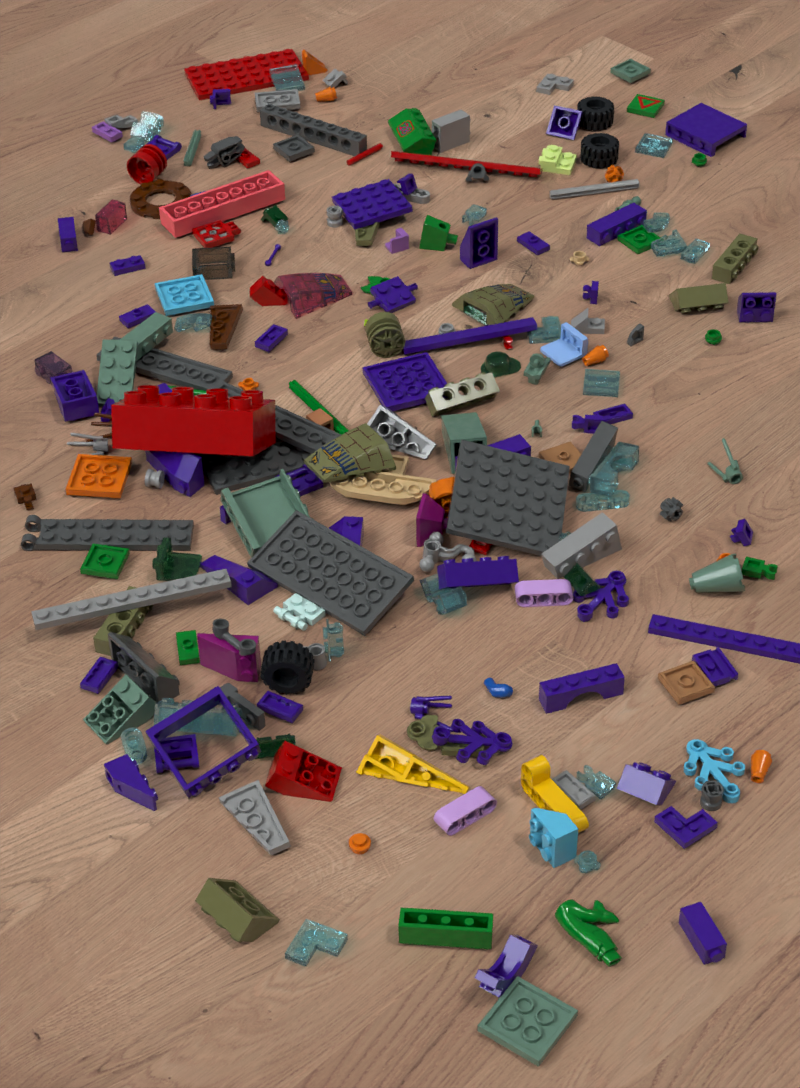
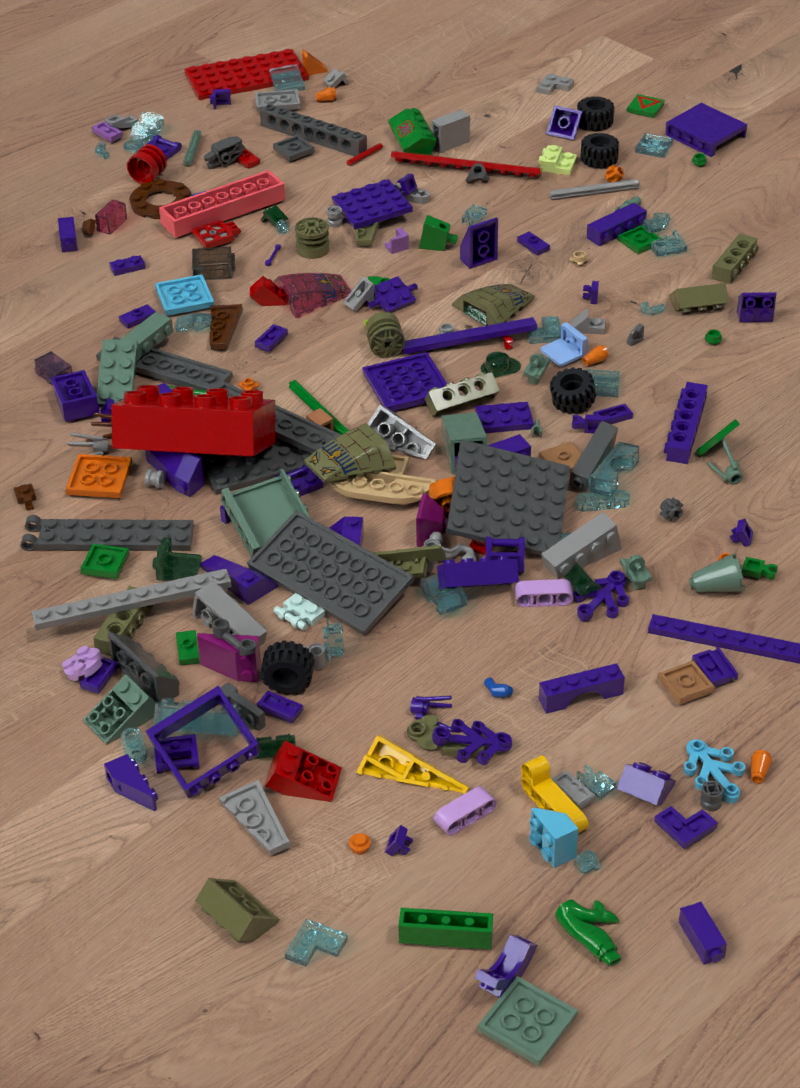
sand green plate [610,58,651,83] -> none
clear light blue plate [680,238,710,264] -> none
none -> lavender plate [62,646,104,681]
none -> clear light blue arm [95,141,109,159]
none -> light grey wedge [192,581,267,646]
none -> olive wheel [295,217,330,259]
none -> light grey slope [343,276,375,312]
none -> olive bracket [374,545,447,579]
none -> dark purple tile [385,825,413,856]
none -> dark purple plate [475,402,534,433]
none -> dark purple plate [486,536,525,572]
none -> black tyre [550,367,596,414]
none -> sand green hips [620,554,652,590]
none -> clear light blue arm [640,302,665,315]
none -> dark purple brick [664,382,708,464]
none -> green tile [696,419,740,457]

